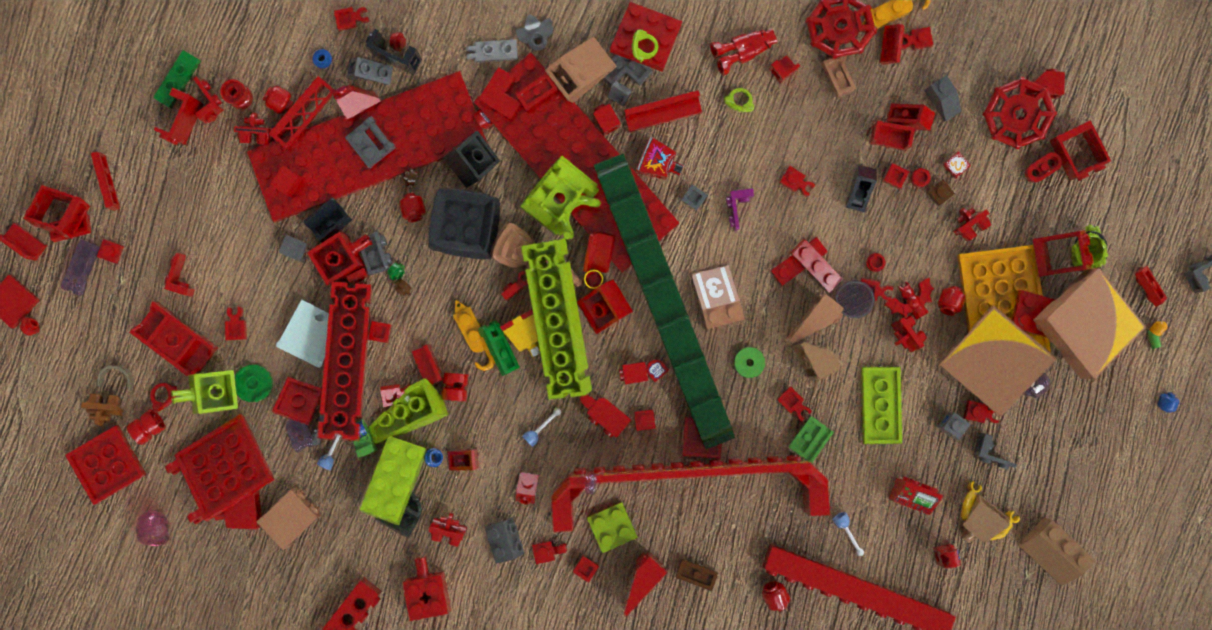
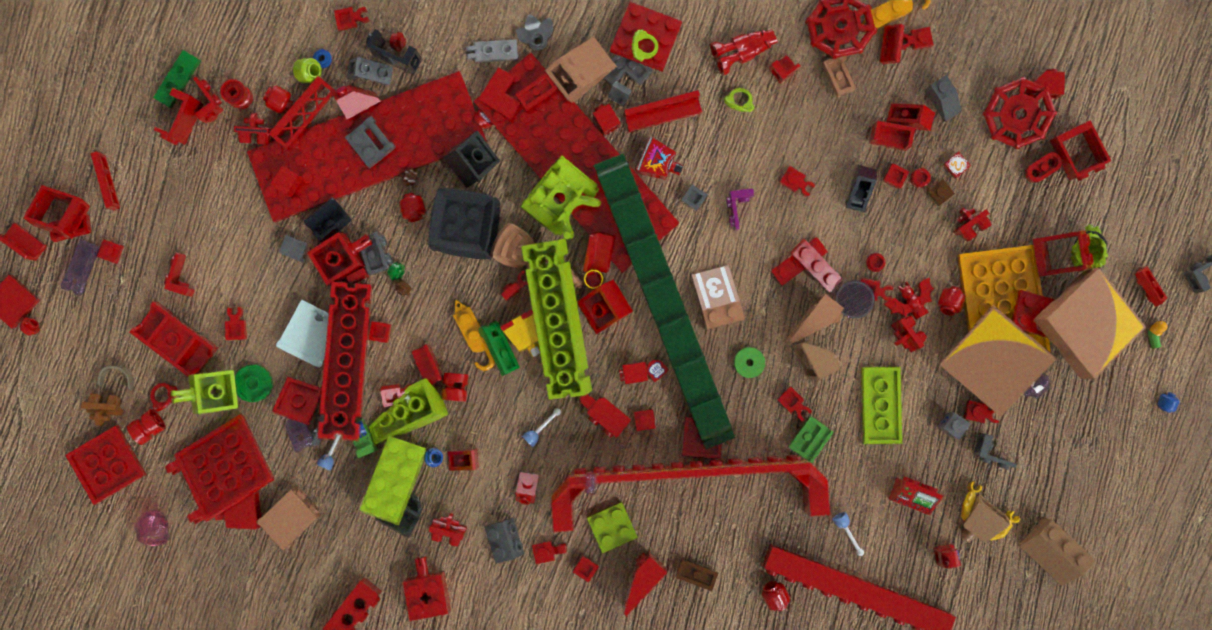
none -> lime head [293,58,322,83]

